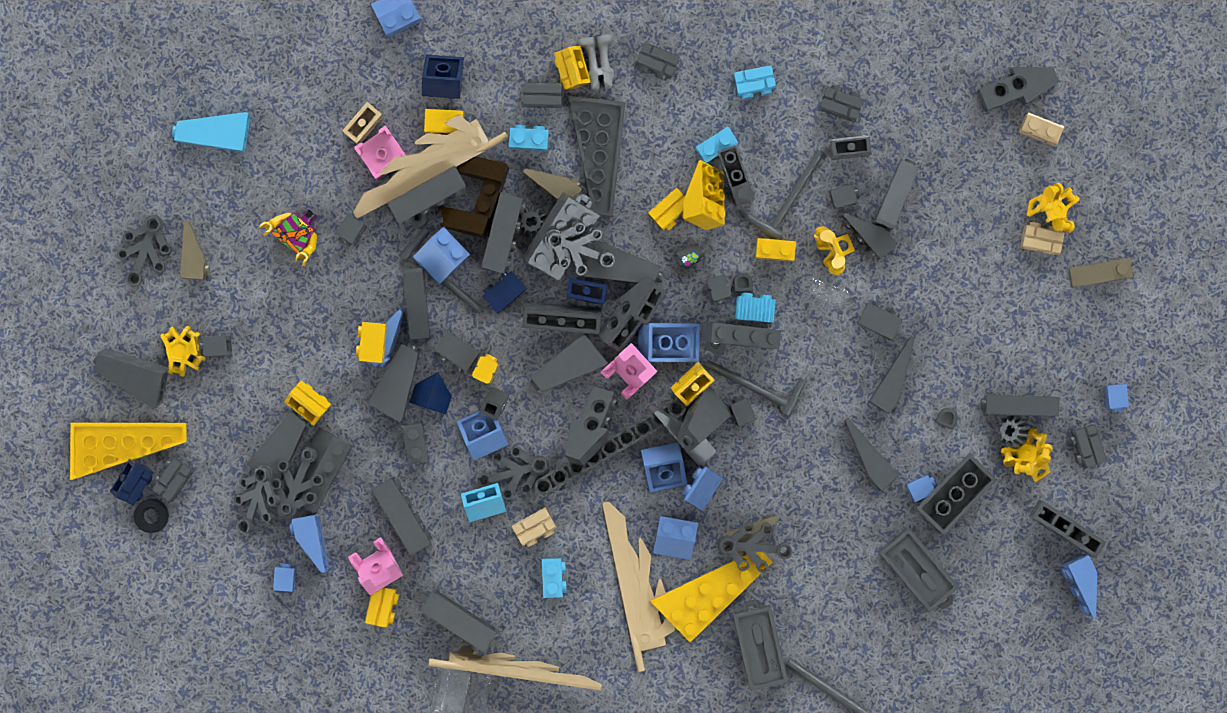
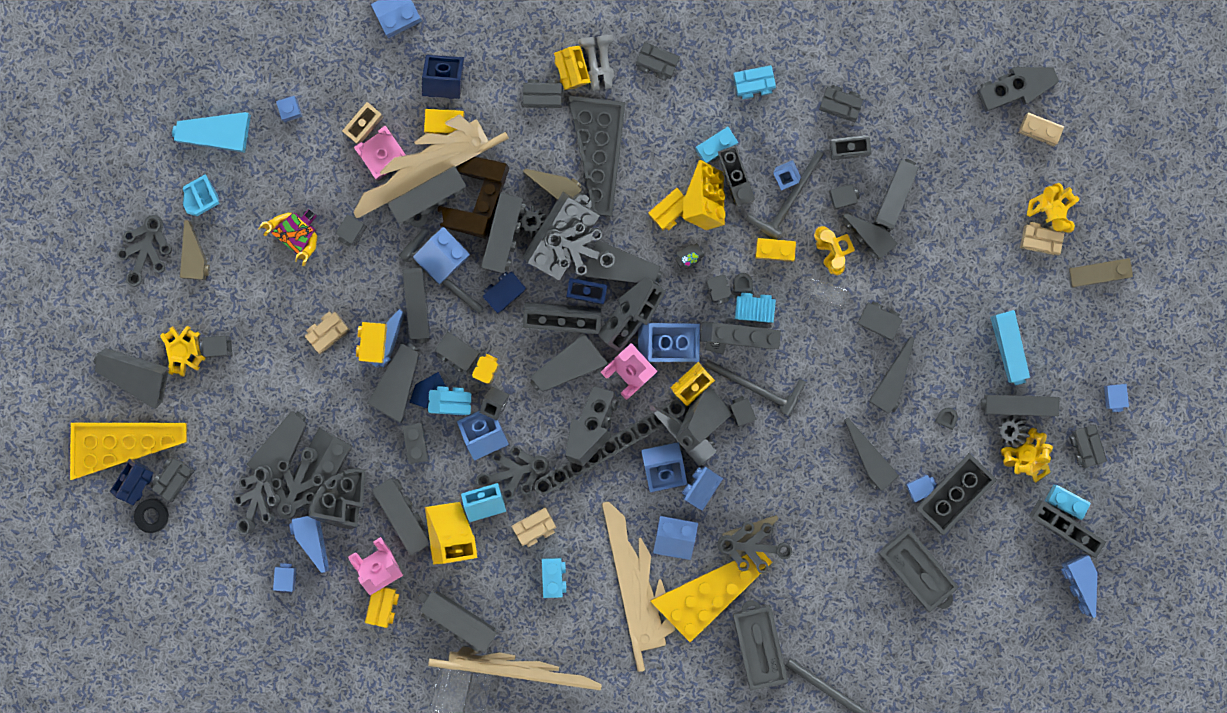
yellow brick [284,381,331,426] -> none
medium azure brick [509,125,549,152] -> none
none -> medium azure slope [183,174,220,216]
none -> medium blue brick [276,96,303,122]
none -> tan brick [305,312,350,354]
none -> dark grey brick [308,469,366,529]
none -> yellow slope [425,502,478,564]
none -> medium azure brick [428,386,472,415]
none -> medium blue brick [773,160,801,190]
none -> medium azure slope [990,310,1030,385]
none -> medium azure brick [1045,485,1091,520]

